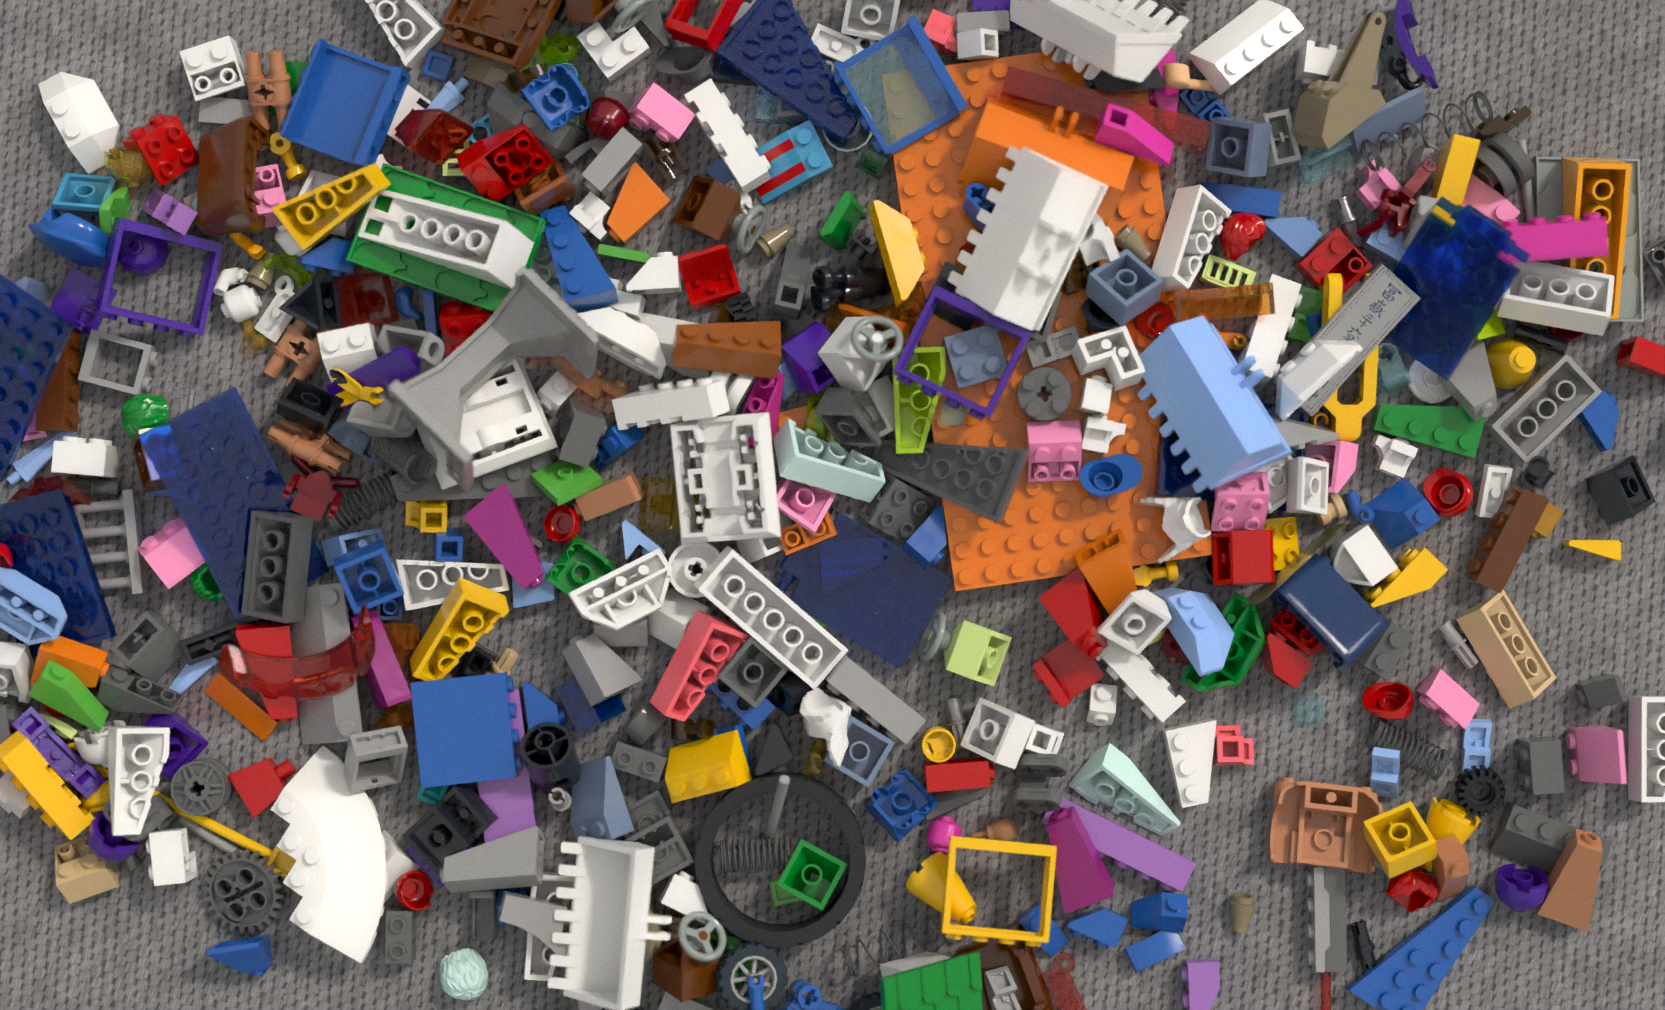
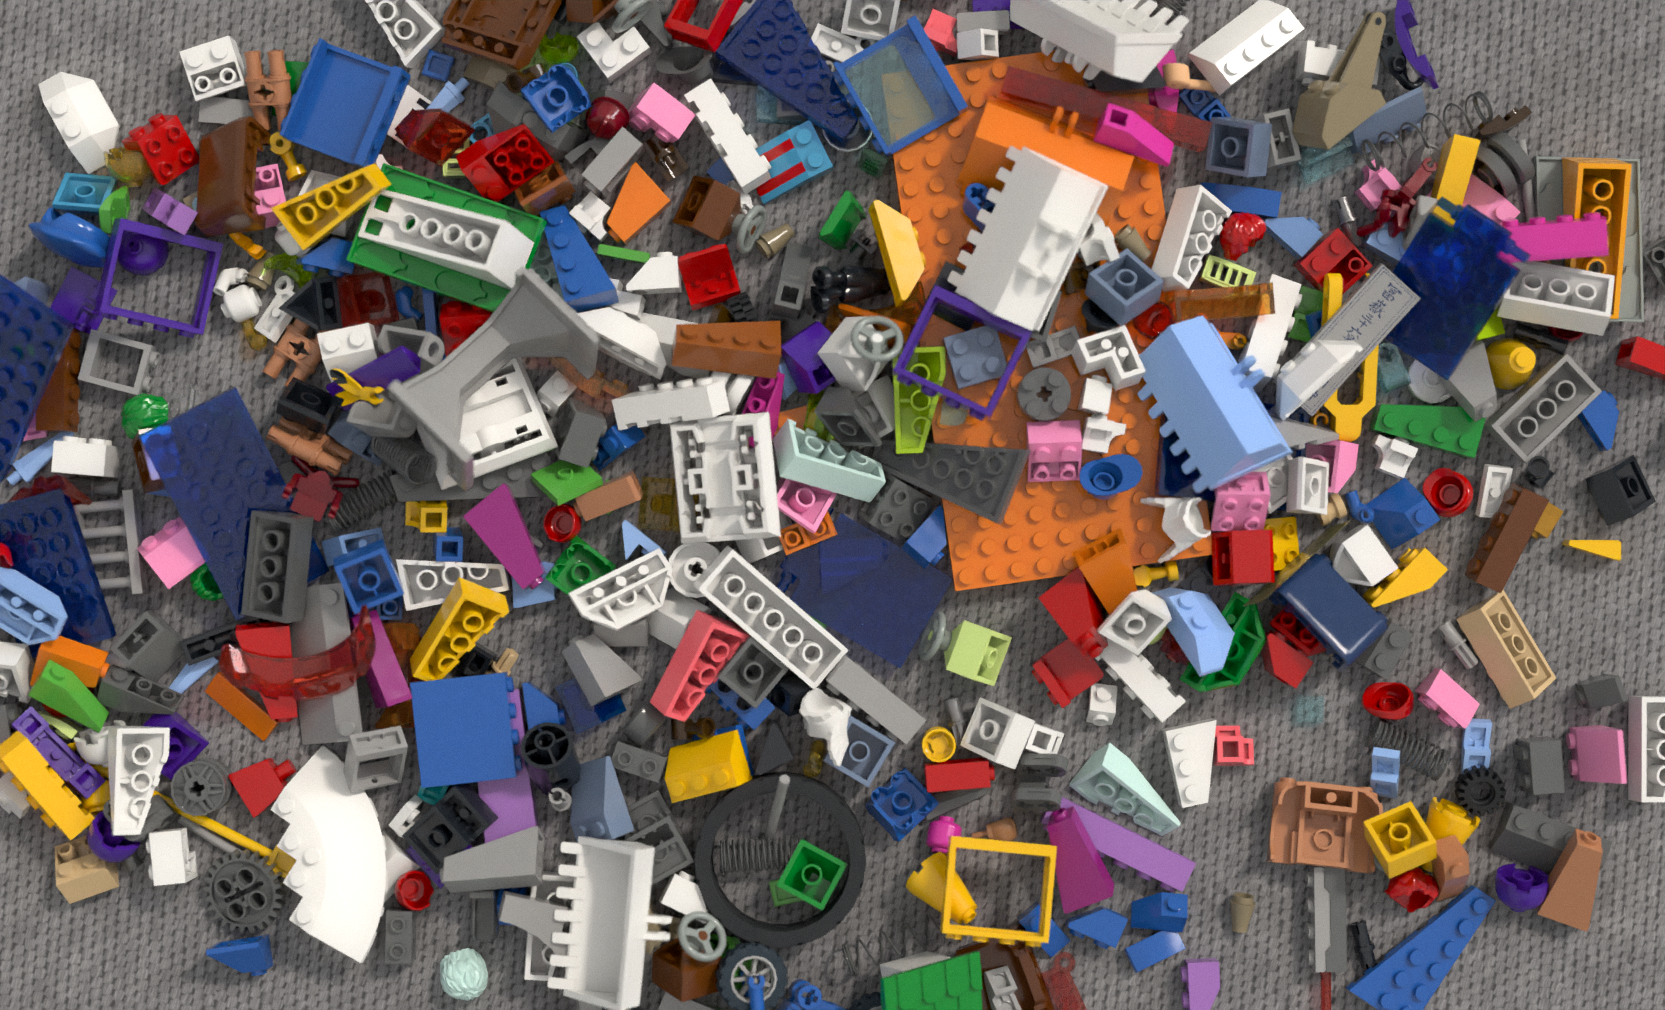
none -> white bracket [388,794,423,838]

